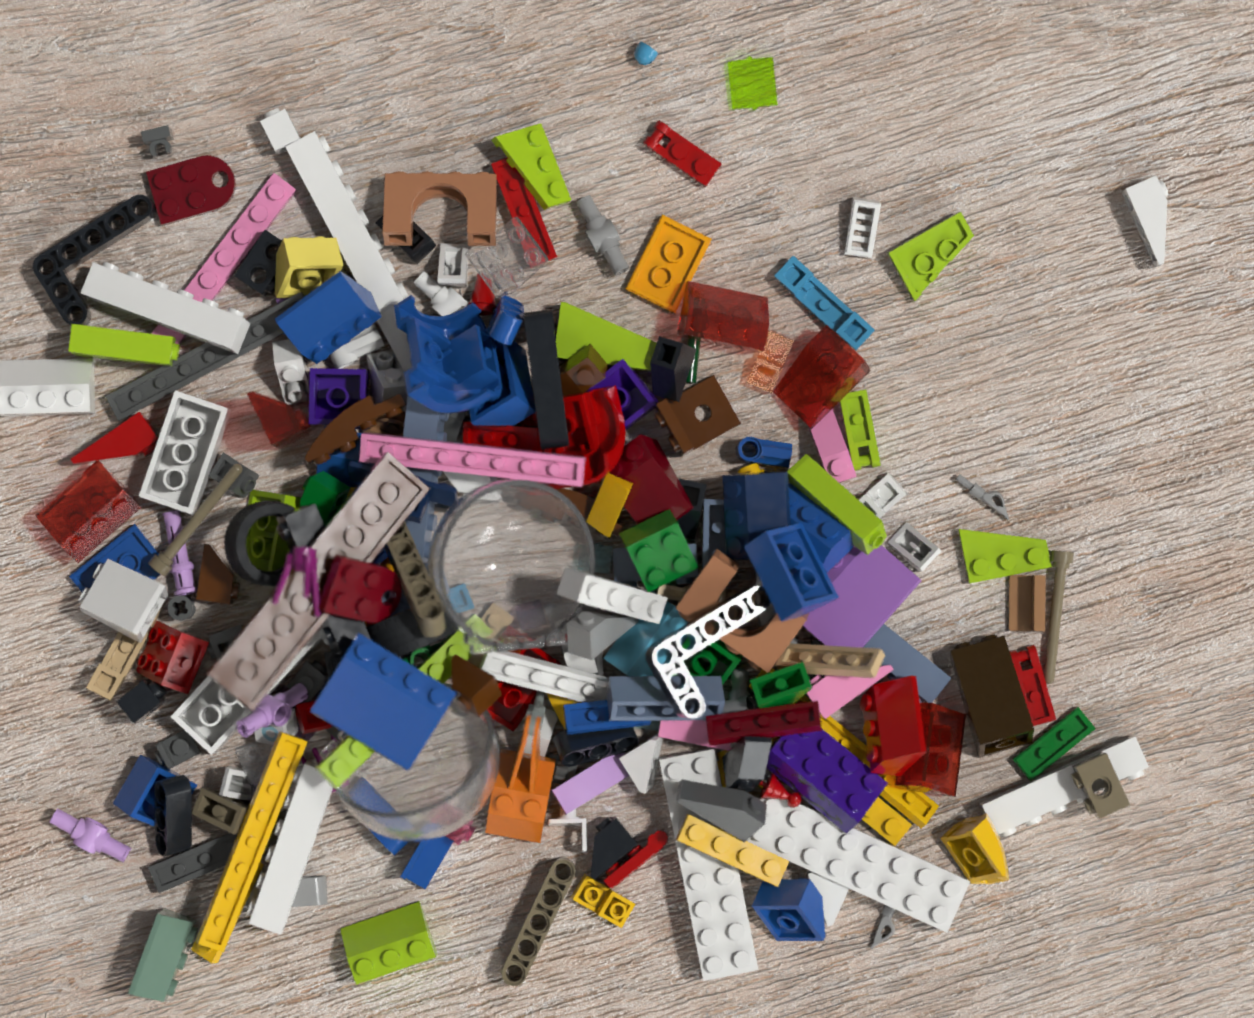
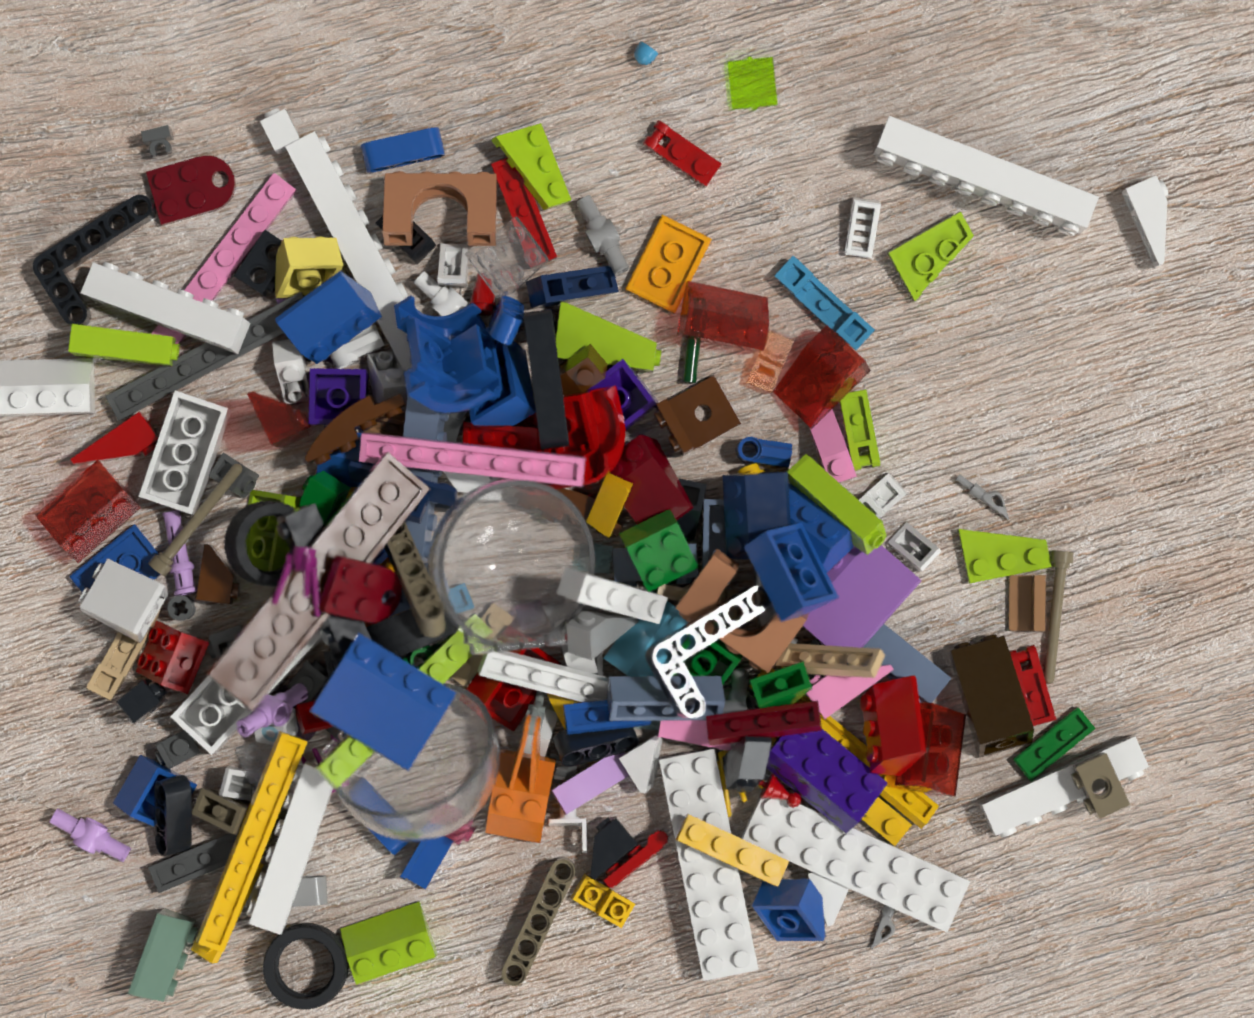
reddish brown slope [452,654,502,717] -> none
black slope [650,336,697,402] -> none
dark grey slope [676,779,767,842] -> none
yellow slope [940,813,1009,885] -> none
none -> black tyre [263,923,349,1010]
none -> blue beam [361,127,445,173]
none -> dark blue slope [526,265,619,309]
none -> white brick [873,116,1099,236]

